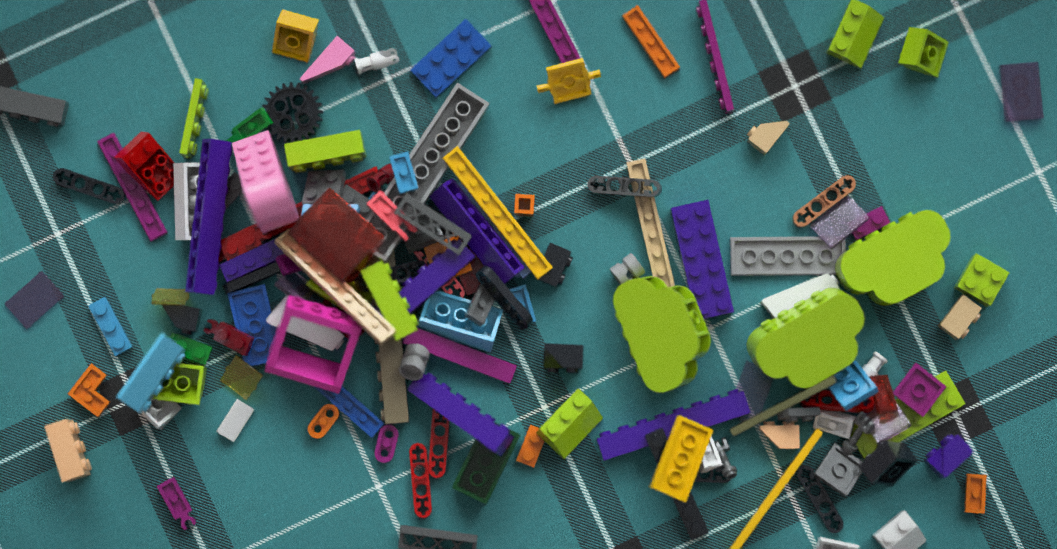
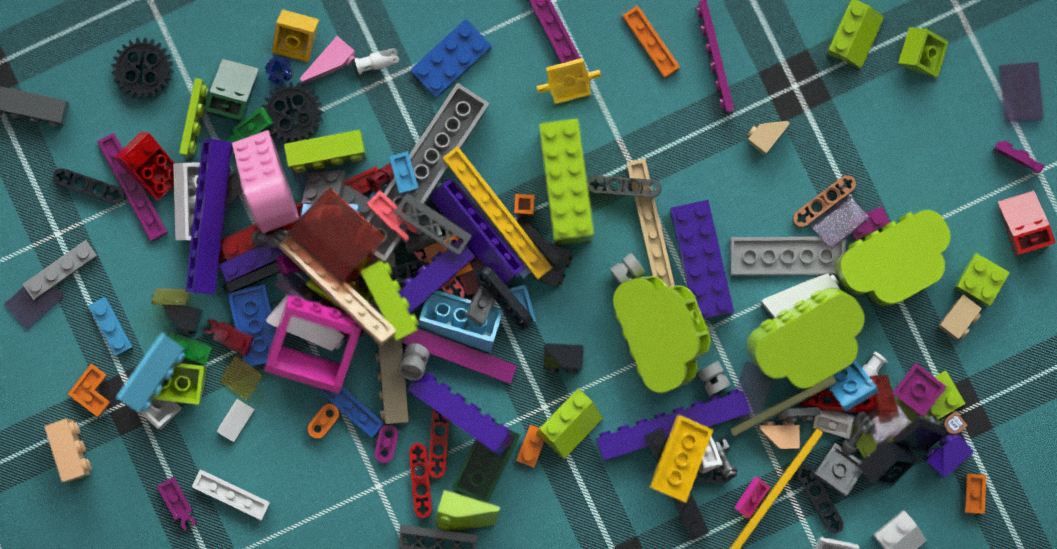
none -> light grey plate [23,240,97,301]
none -> black gear [111,37,174,100]
none -> white plate [192,469,270,520]
none -> slope [204,59,259,122]
none -> dark grey hinge [251,229,289,248]
none -> clear blue brick [265,55,294,85]
none -> lime slope [435,490,500,531]
none -> black beam [516,216,565,268]
none -> lime brick [539,119,594,246]
none -> light grey wheel [697,361,731,396]
none -> dark pink plate [734,476,770,519]
none -> black slope [893,416,947,453]
none -> tile [944,411,968,434]
none -> magenta plate [993,140,1044,174]
none -> slope [997,191,1056,257]

